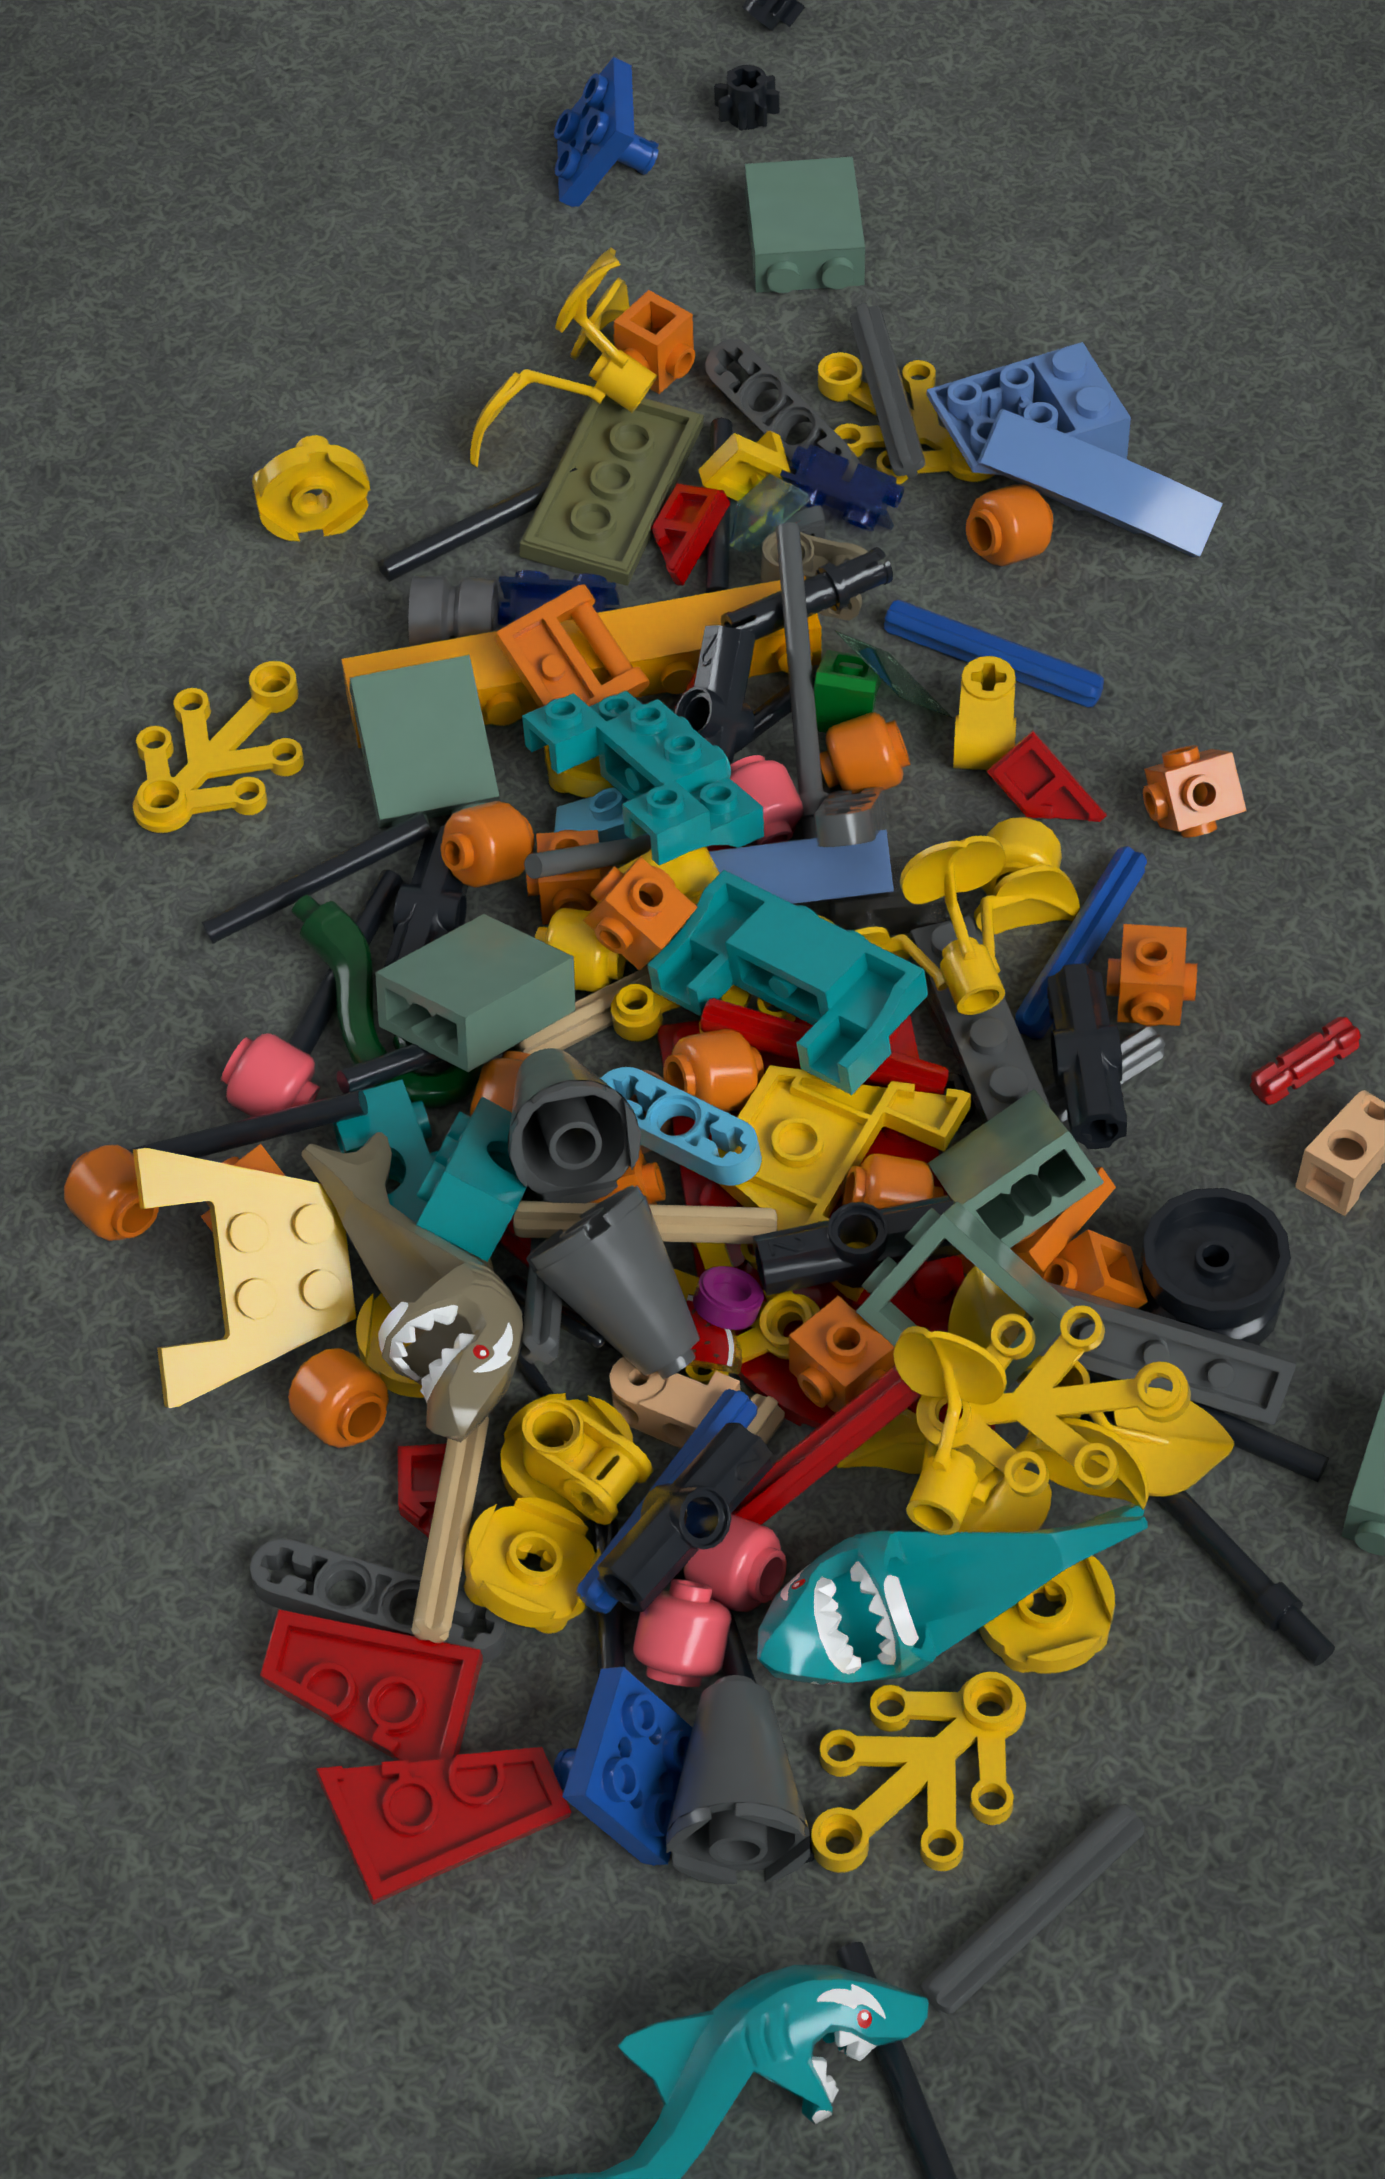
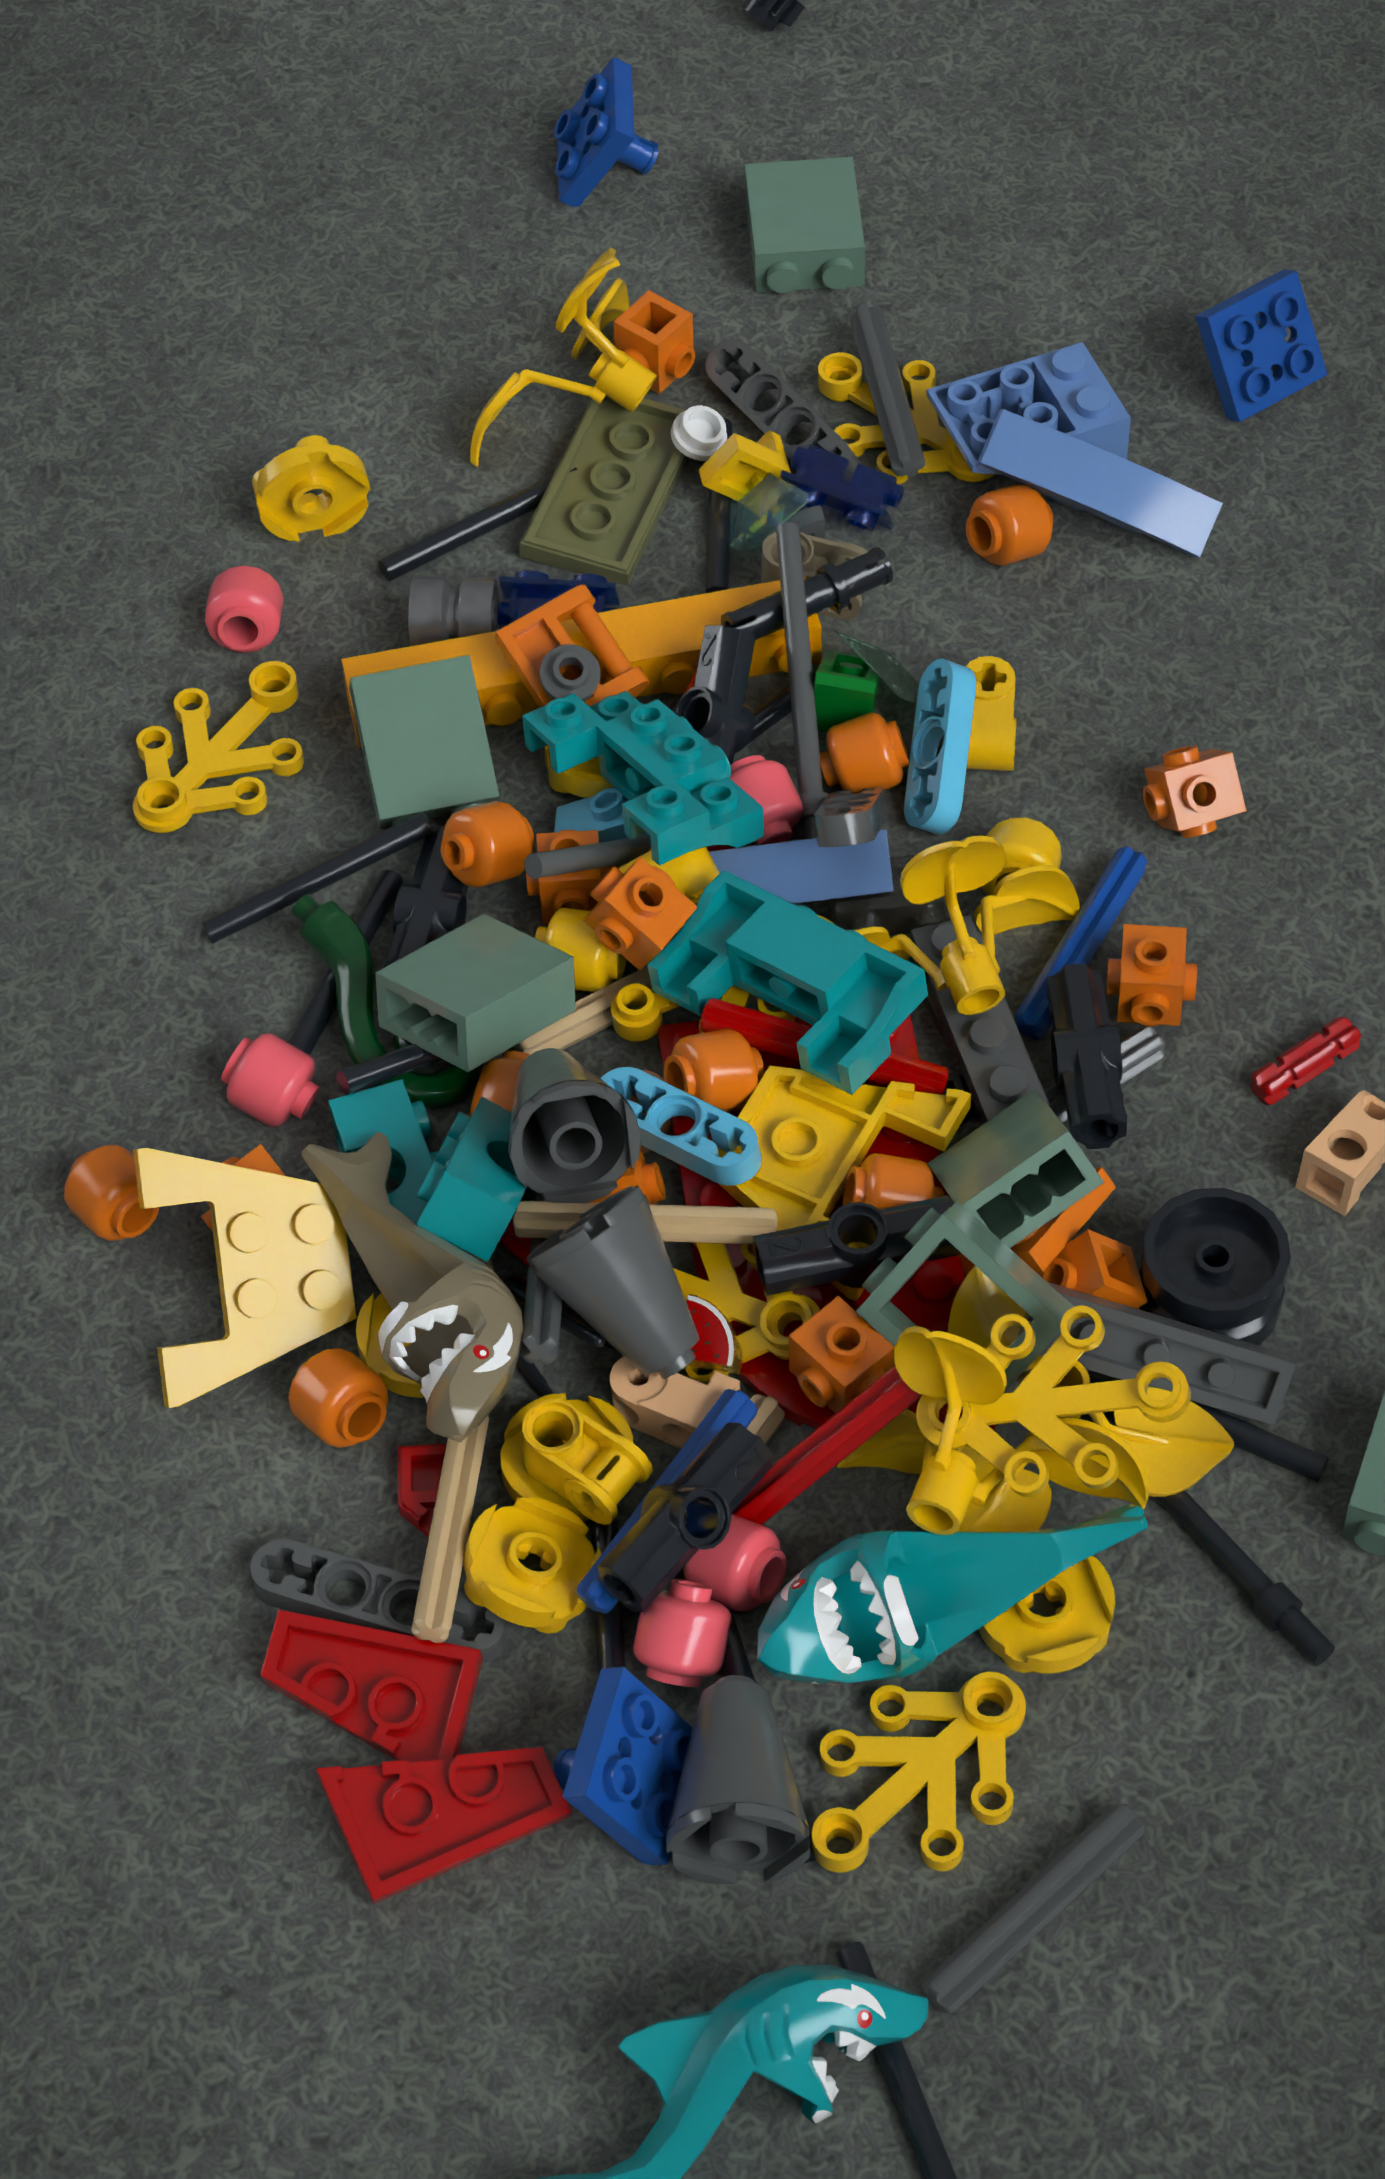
black bar [127,1090,368,1158] -> none
red tile [651,484,731,586] -> none
magenta tile [693,1266,764,1330] -> none
black gear [714,65,780,131] -> none
blue axle [884,600,1104,708] -> none
red tile [987,730,1107,822] -> none
none -> coral head [205,565,284,653]
none -> dark grey plate [539,644,600,702]
none -> white plate [671,405,727,461]
none -> medium azure beam [904,659,976,835]
none -> blue plate [1195,269,1328,422]

